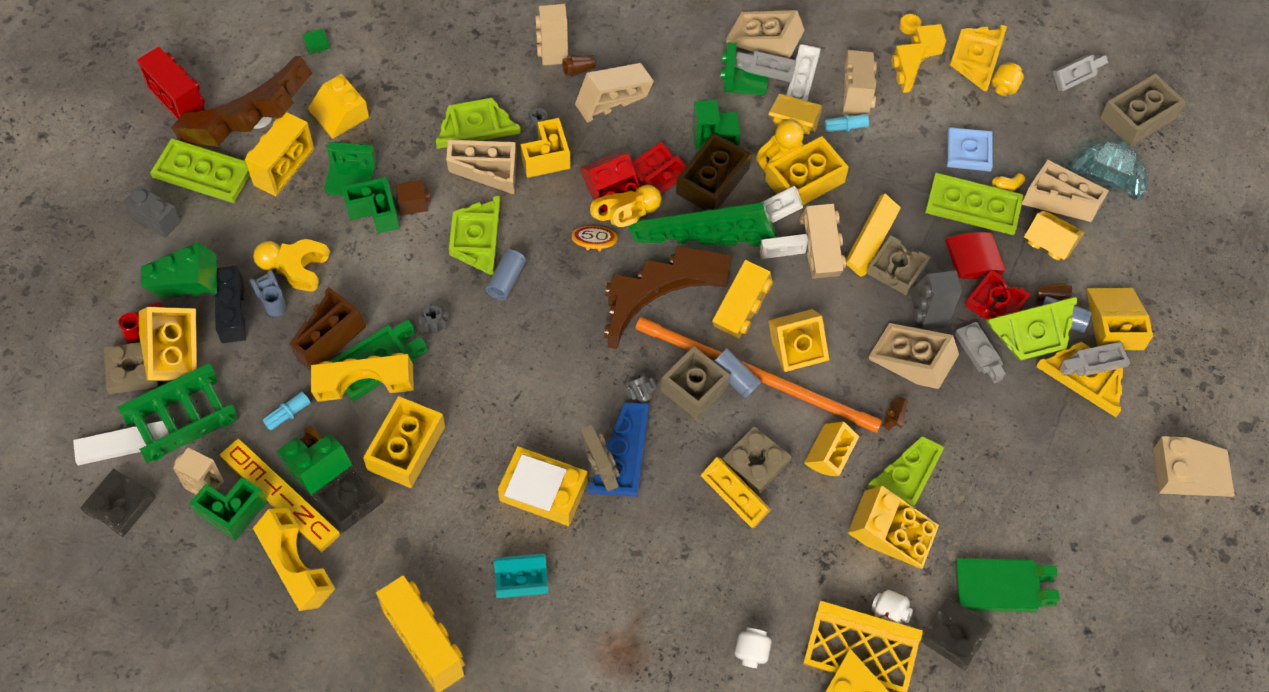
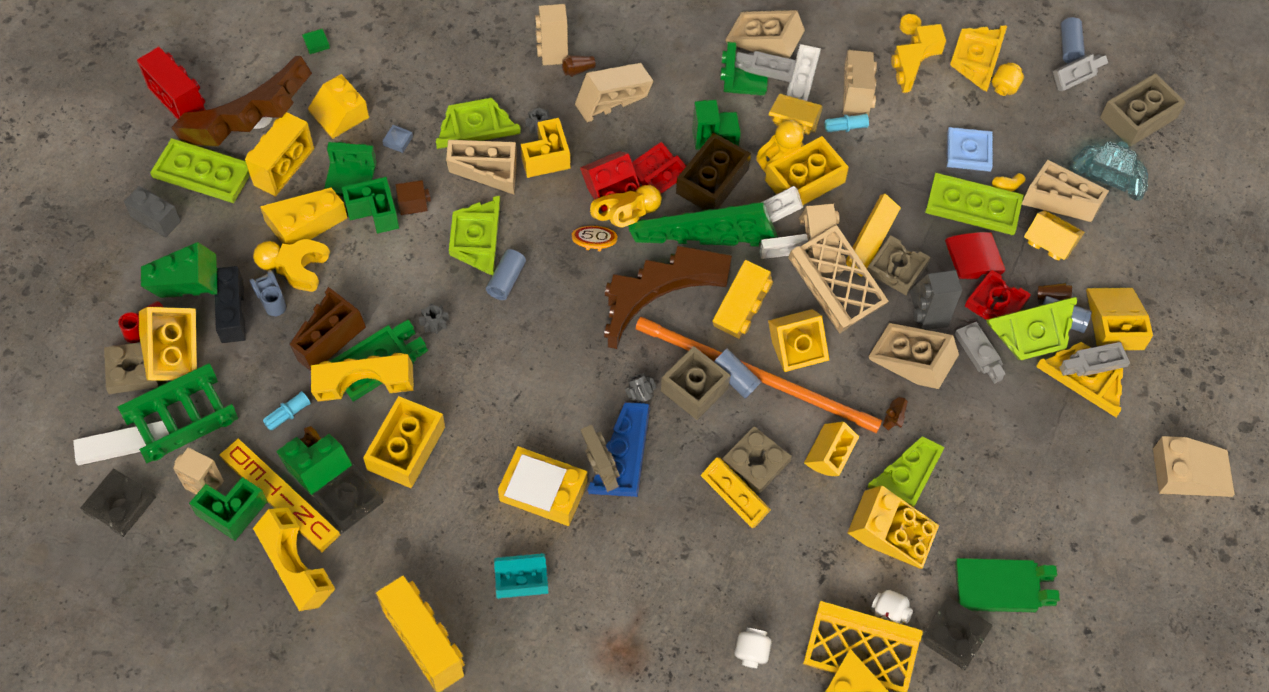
none -> yellow wedge [260,188,347,245]
none -> sand blue tile [382,125,413,153]
none -> tan fence [788,225,889,333]
none -> sand blue pin [1060,17,1085,63]

